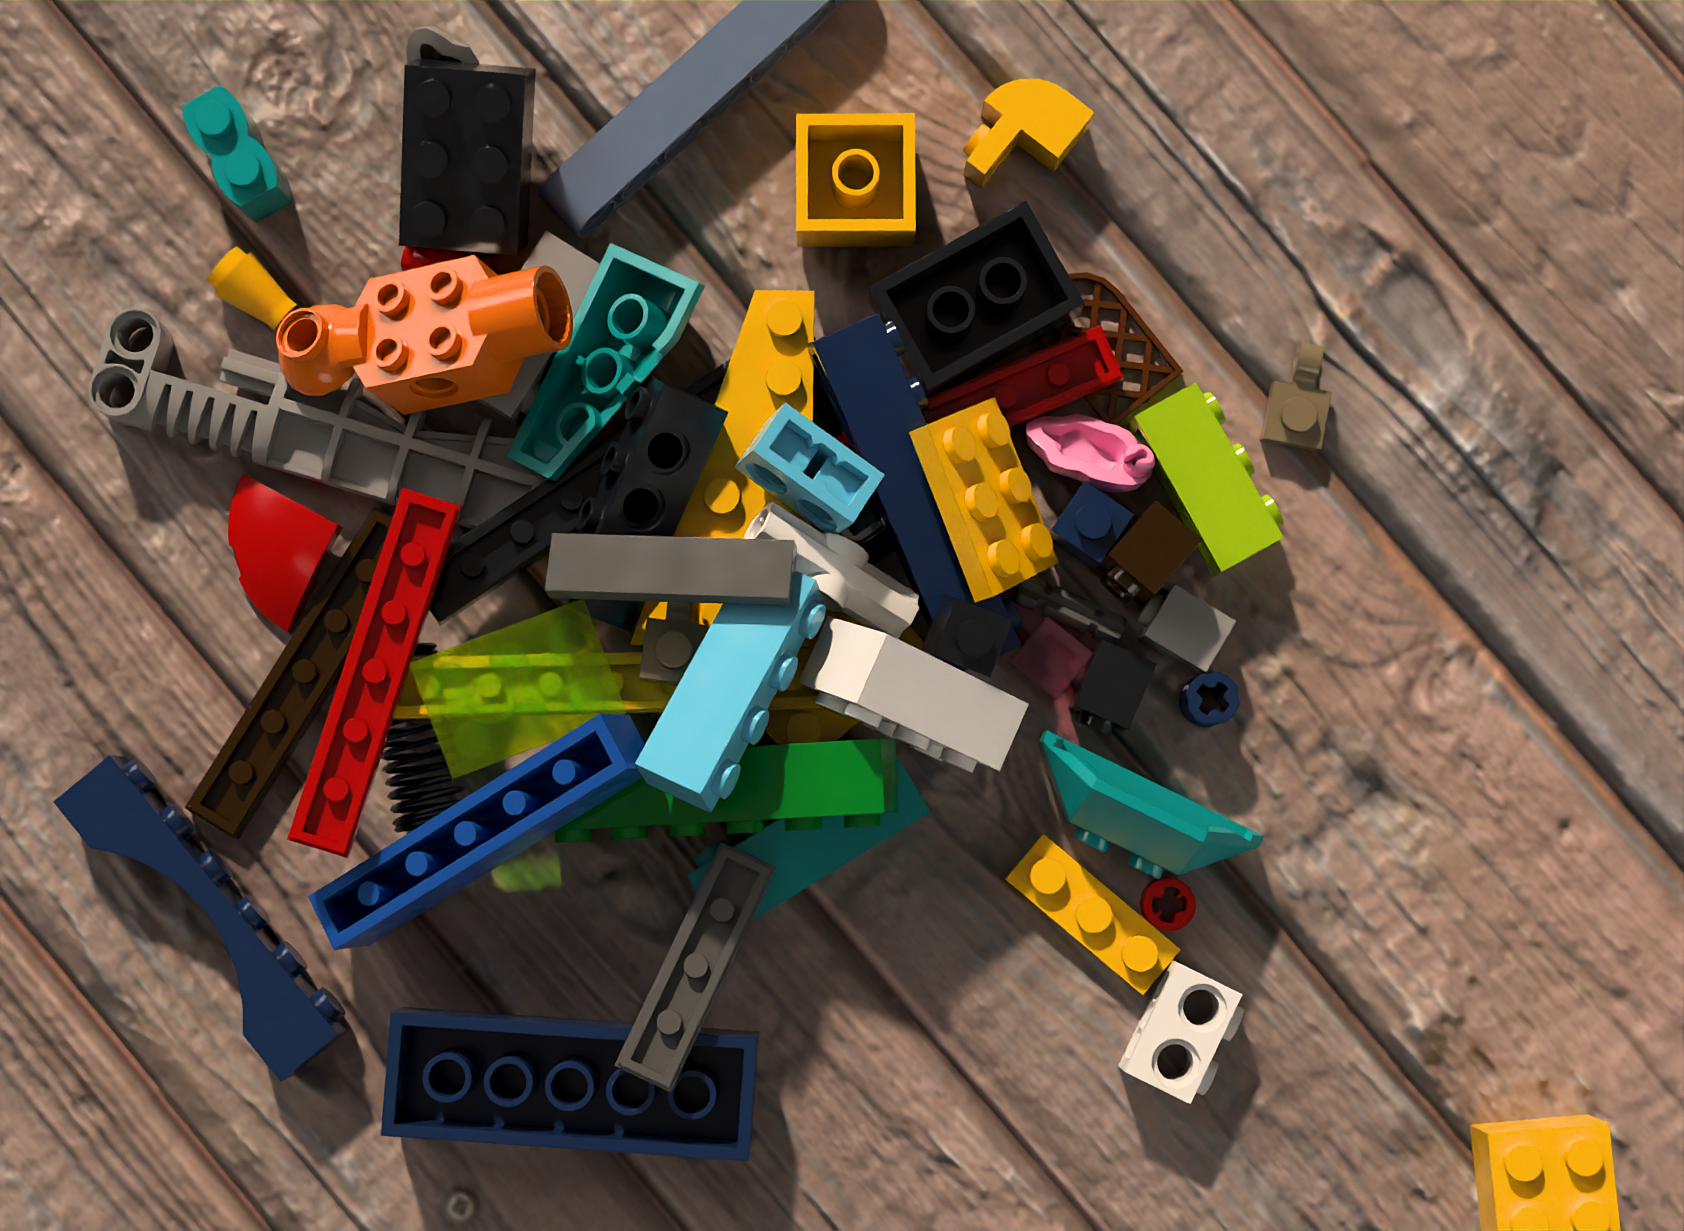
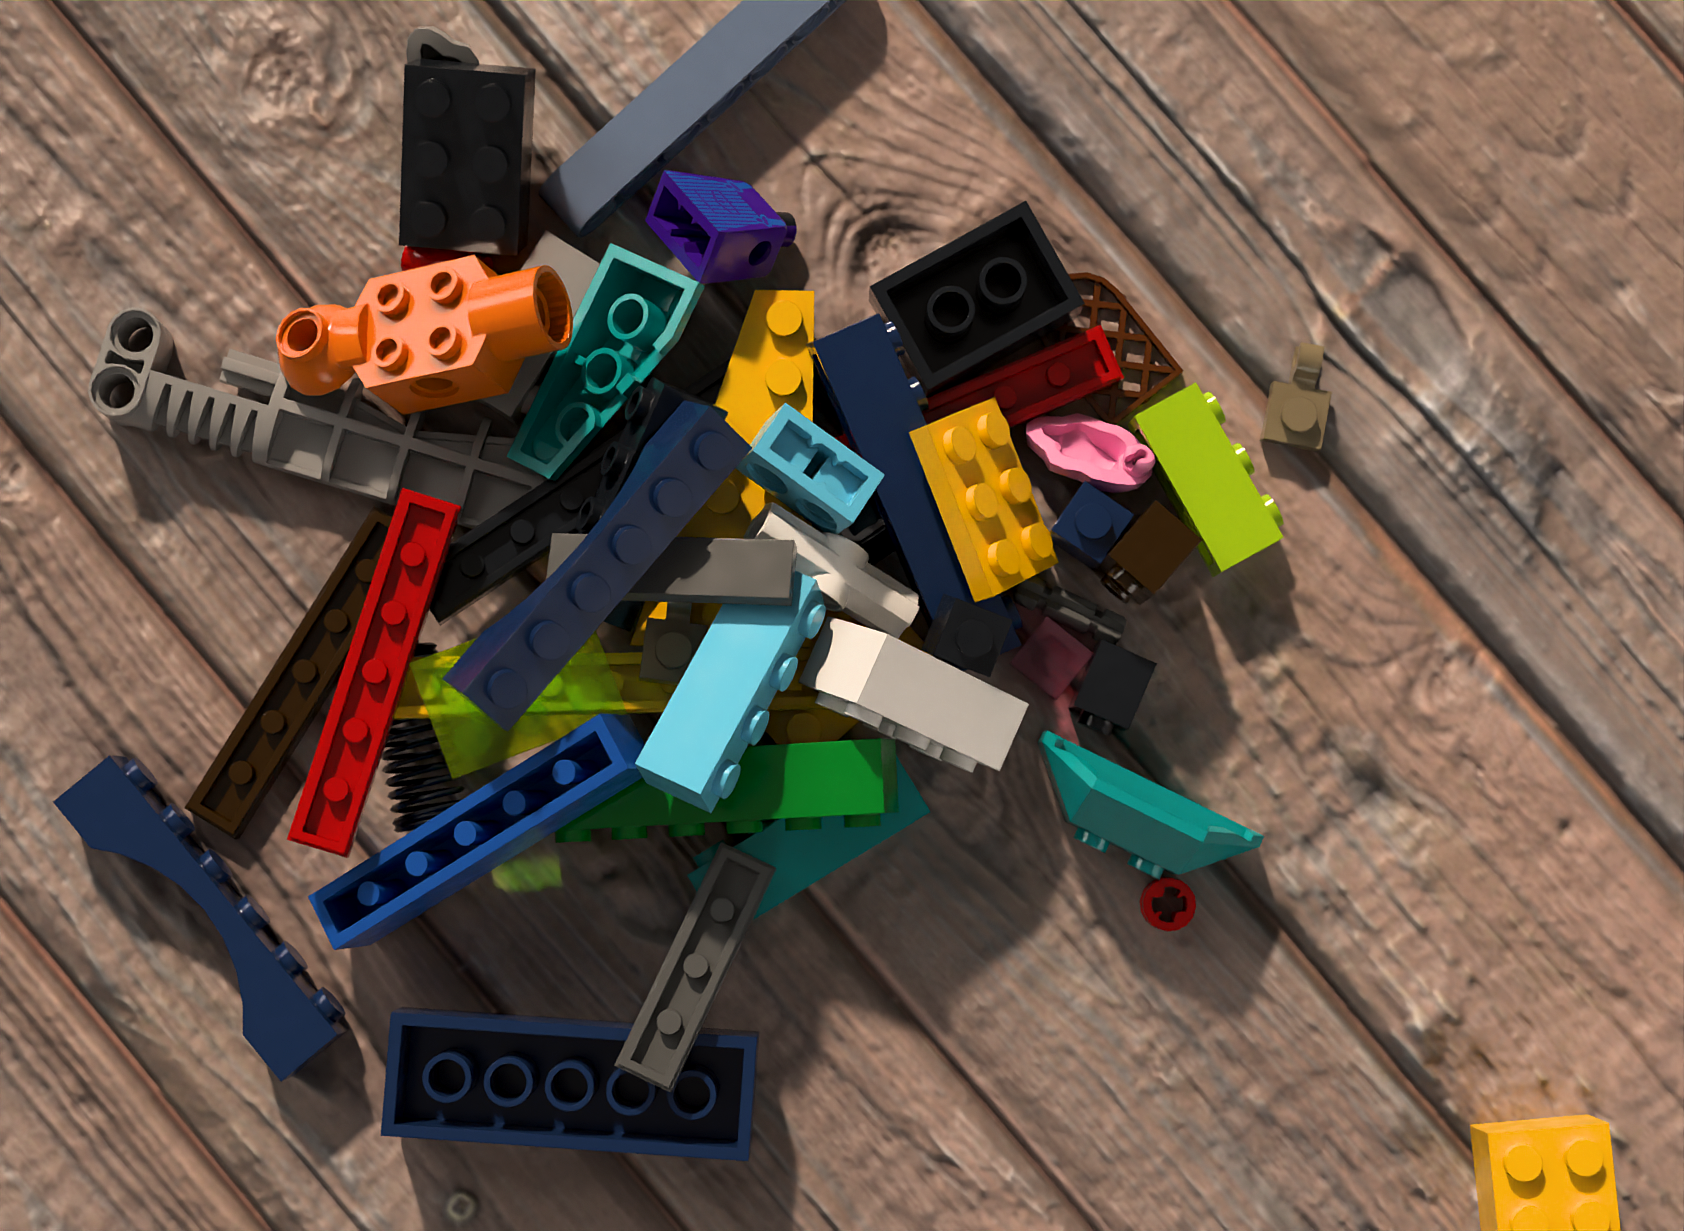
teal brick [182,85,292,223] -> none
yellow cone [207,246,298,331] -> none
red brick [228,474,343,633] -> none
yellow brick [796,113,916,247] -> none
yellow brick [963,78,1095,189] -> none
yellow plate [1004,834,1181,995] -> none
white brick [1118,960,1244,1104] -> none
light grey brick [1136,584,1236,675] -> none
dark blue bush [1179,672,1240,727] -> none
none -> dark blue arch [442,400,752,732]
none -> dark purple torso [645,170,797,284]

